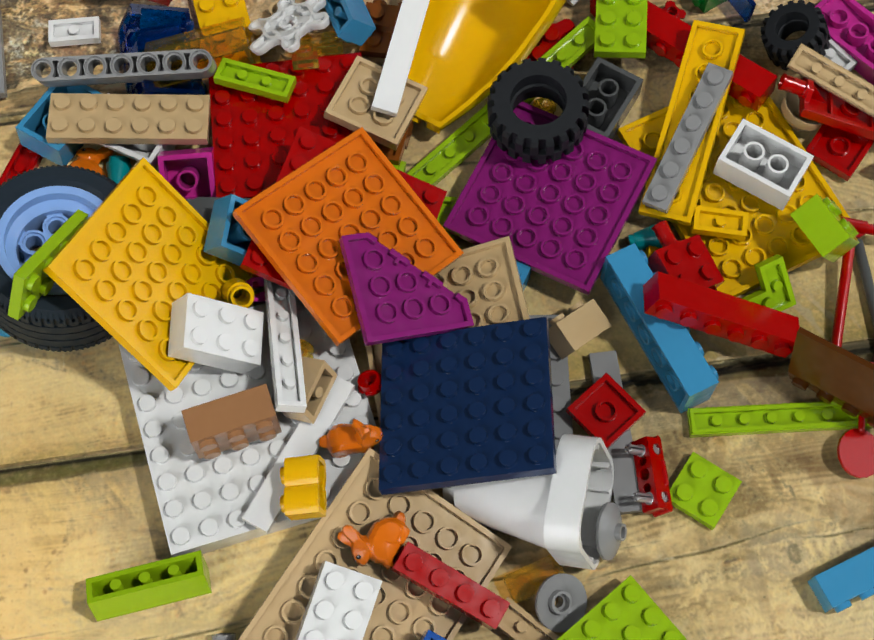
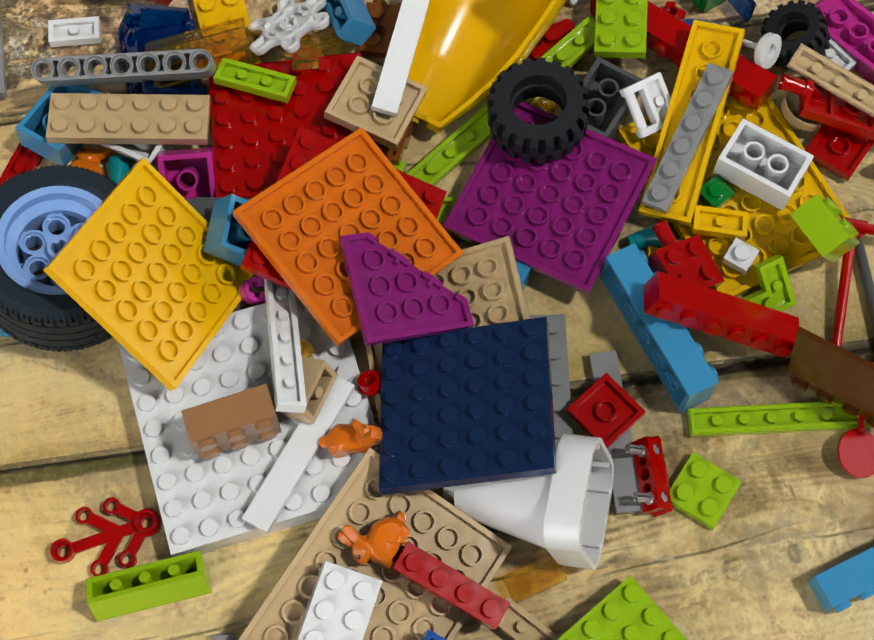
lime plate [8,209,88,321] -> none
white brick [168,293,264,374] -> none
yellow brick [222,278,255,308] -> none
yellow brick [280,454,327,520] -> none
light grey dish [535,573,587,632] -> none
tan brick [549,299,612,359] -> none
light grey dish [595,502,627,560] -> none
none -> red plant [50,497,162,576]
none -> white plate [619,72,671,139]
none -> white piece [683,19,782,69]
none -> green plate [699,175,735,208]
none -> white plate [722,237,760,275]

